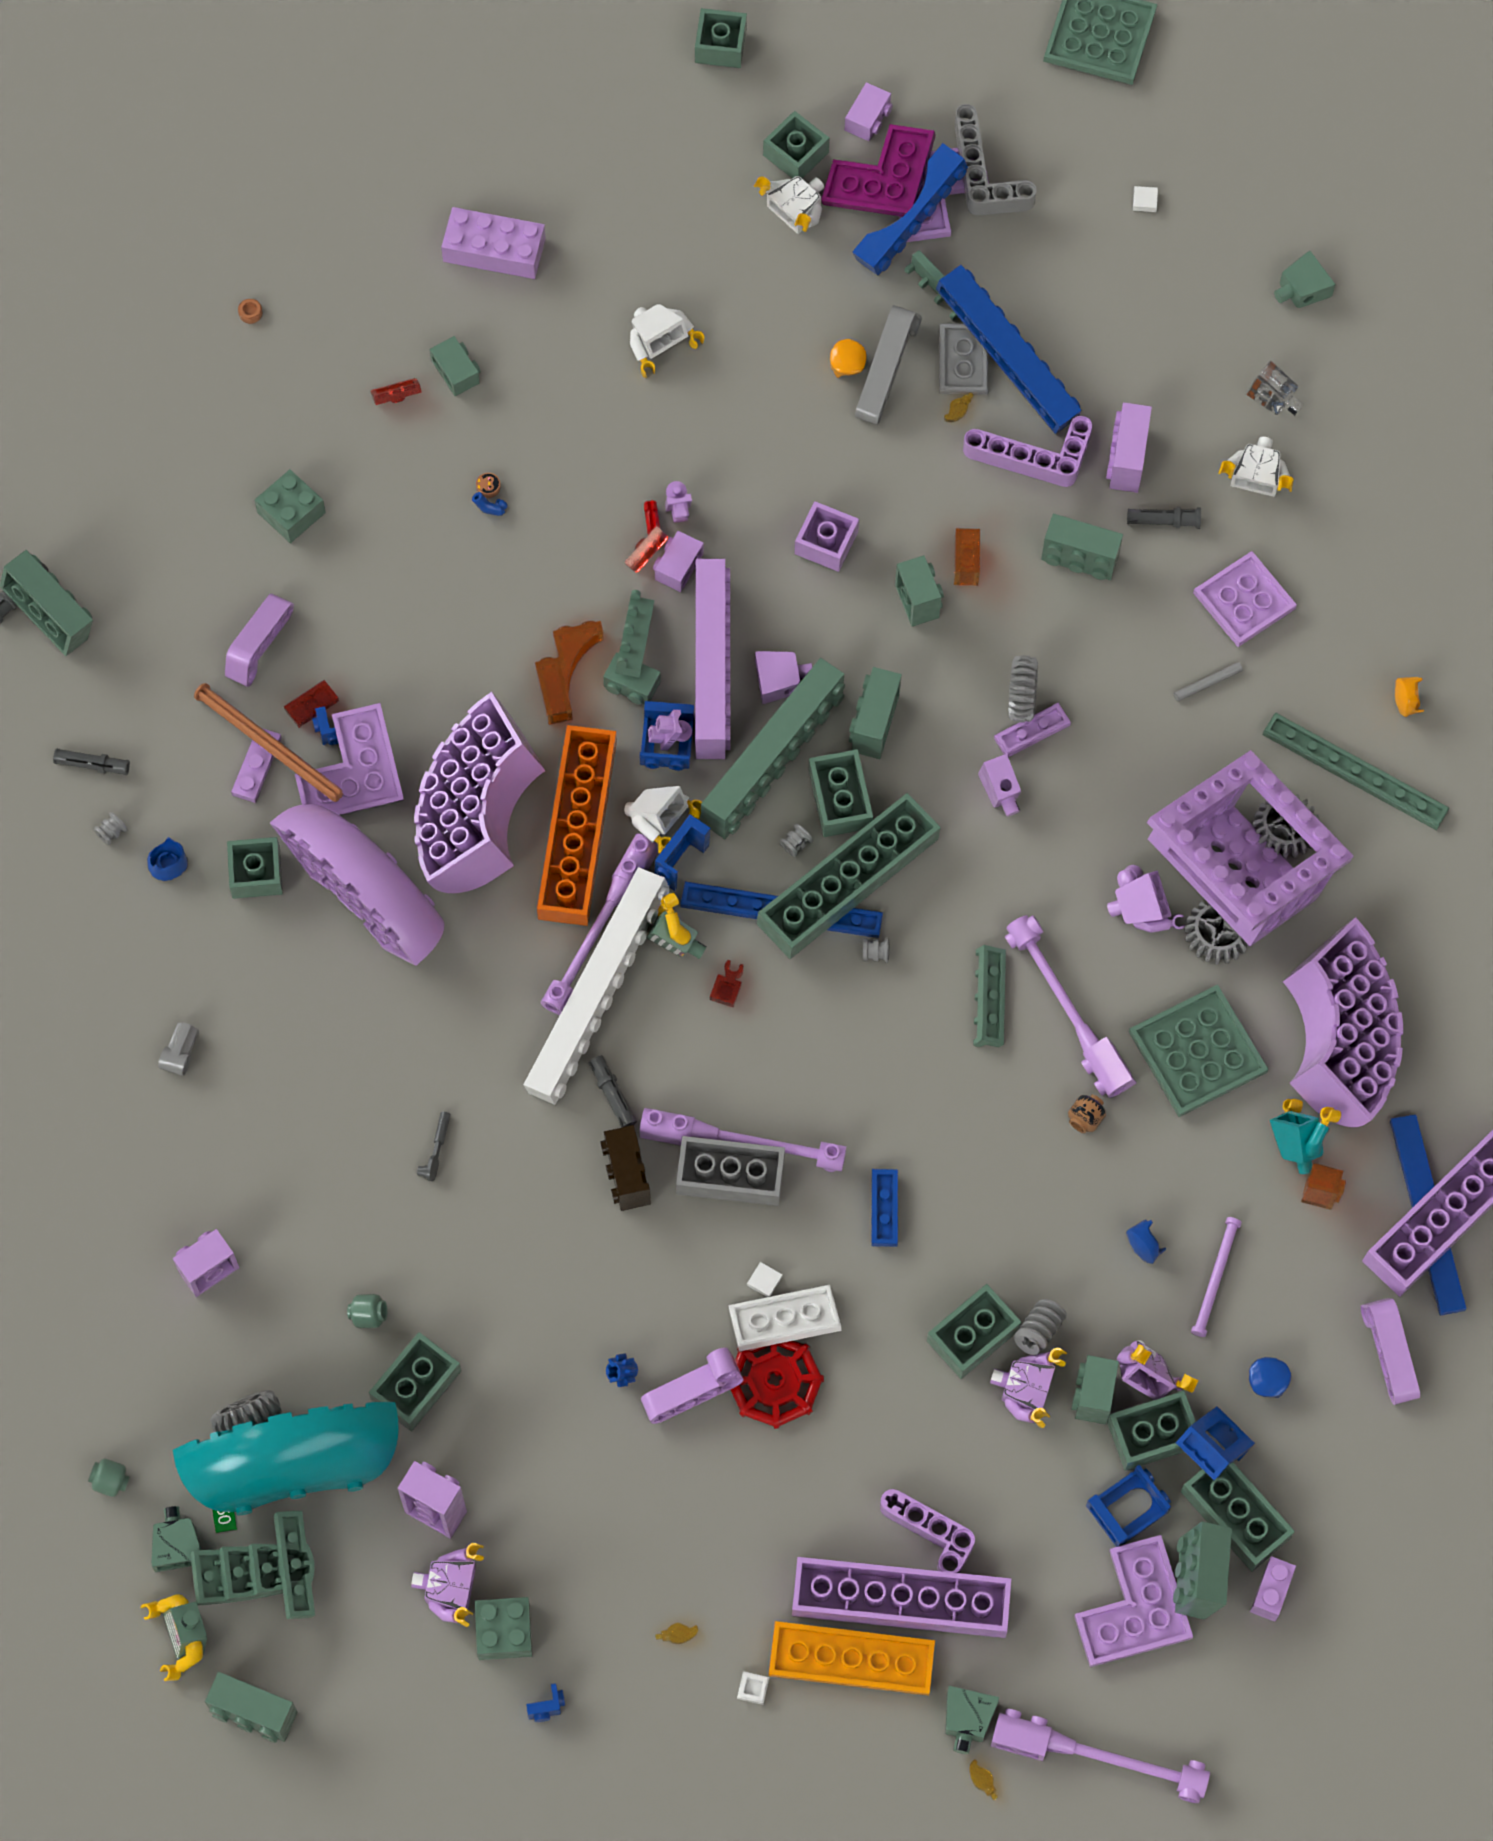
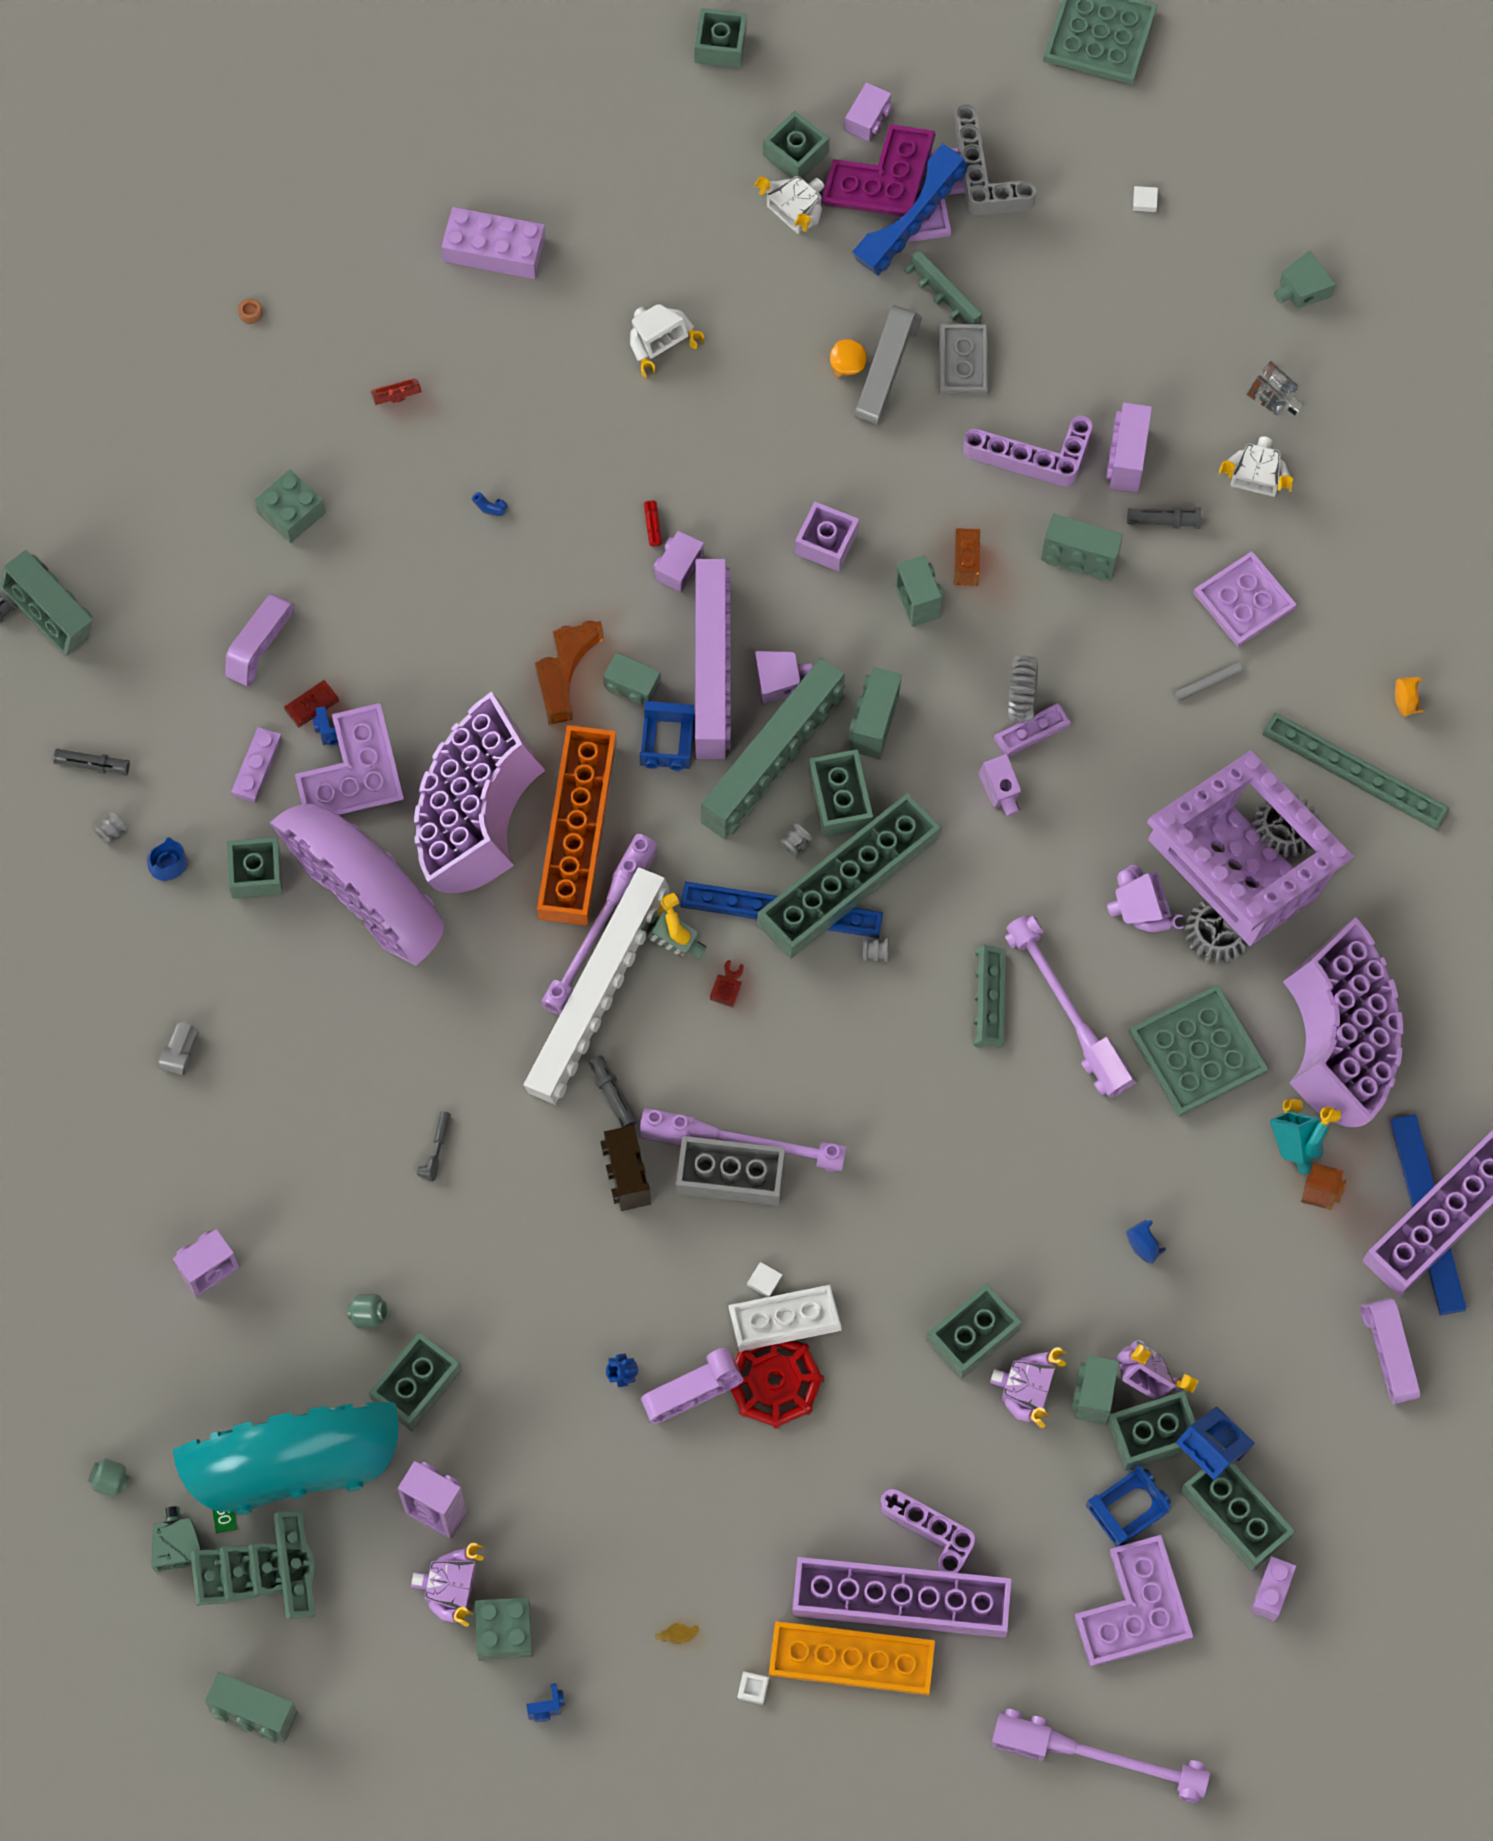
torso [141,1594,207,1681] -> none
nougat axle [194,683,343,802] -> none
light grey gear [210,1390,282,1432] -> none
sand green brick [430,336,481,396] -> none
nougat tile [476,473,501,498] -> none
sand green hinge [615,590,655,678] -> none
clear red plate [624,526,669,573] -> none
white torso [624,786,702,854] -> none
lavender hips [648,710,692,751] -> none
blue panel [655,814,711,891] -> none
lavender hips [665,481,692,523] -> none
blue plate [871,1169,898,1247] -> none
blue brick [936,265,1082,435] -> none
clear yellow piece [944,392,973,422] -> none
sand green torso [945,1686,999,1754] -> none
clear yellow piece [969,1760,998,1800] -> none
light grey piece [1014,1299,1067,1356] -> none
medium nougat head [1068,1094,1106,1133] -> none
sand green brick [1173,1521,1232,1620] -> none
lavender bar [1191,1217,1242,1337] -> none
blue hair [1249,1357,1291,1398] -> none

